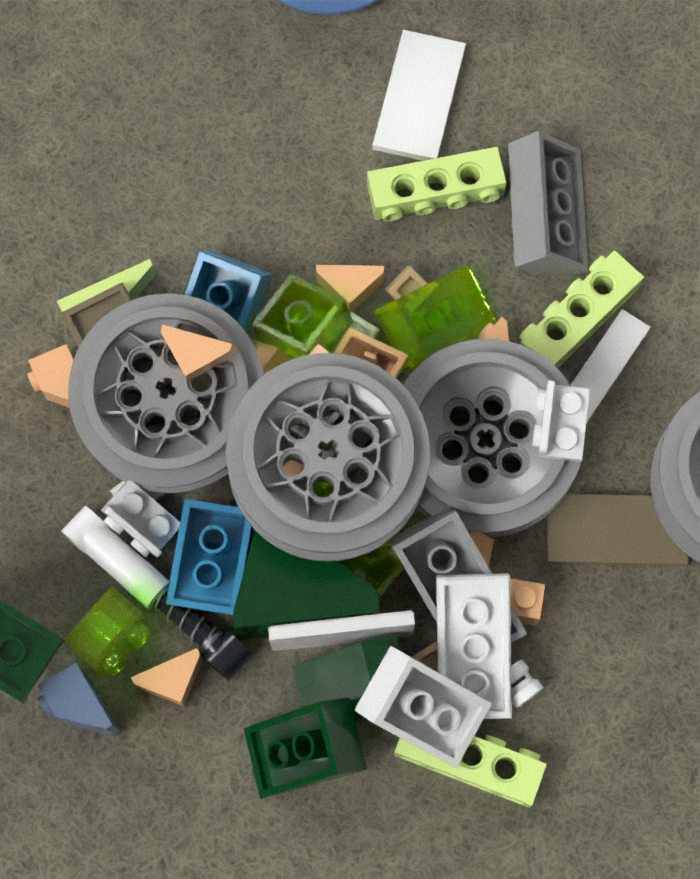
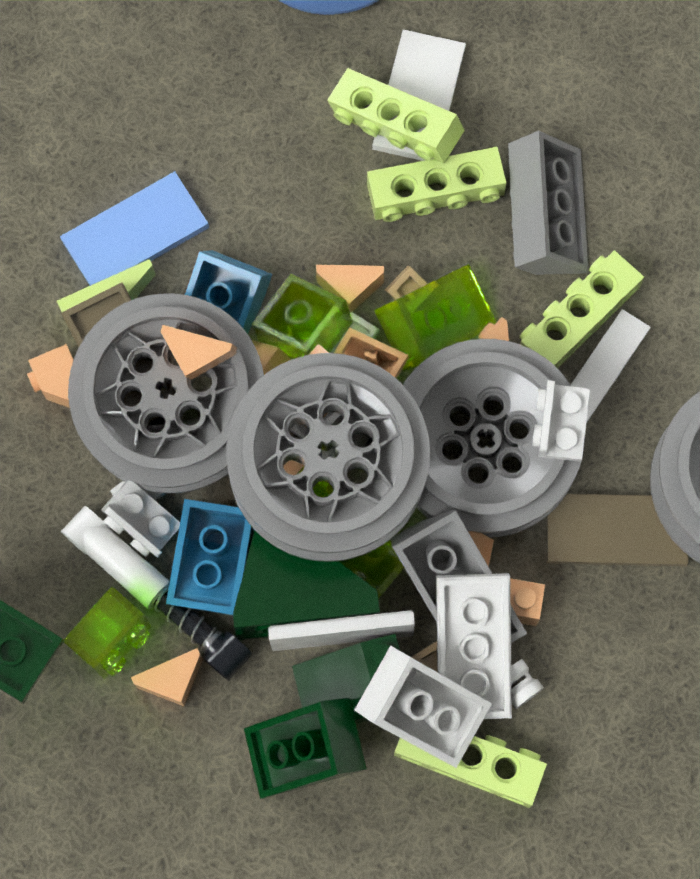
sand blue slope [37,662,121,737] -> none
none -> light blue tile [60,171,209,286]
none -> yellowish green brick [327,68,465,163]

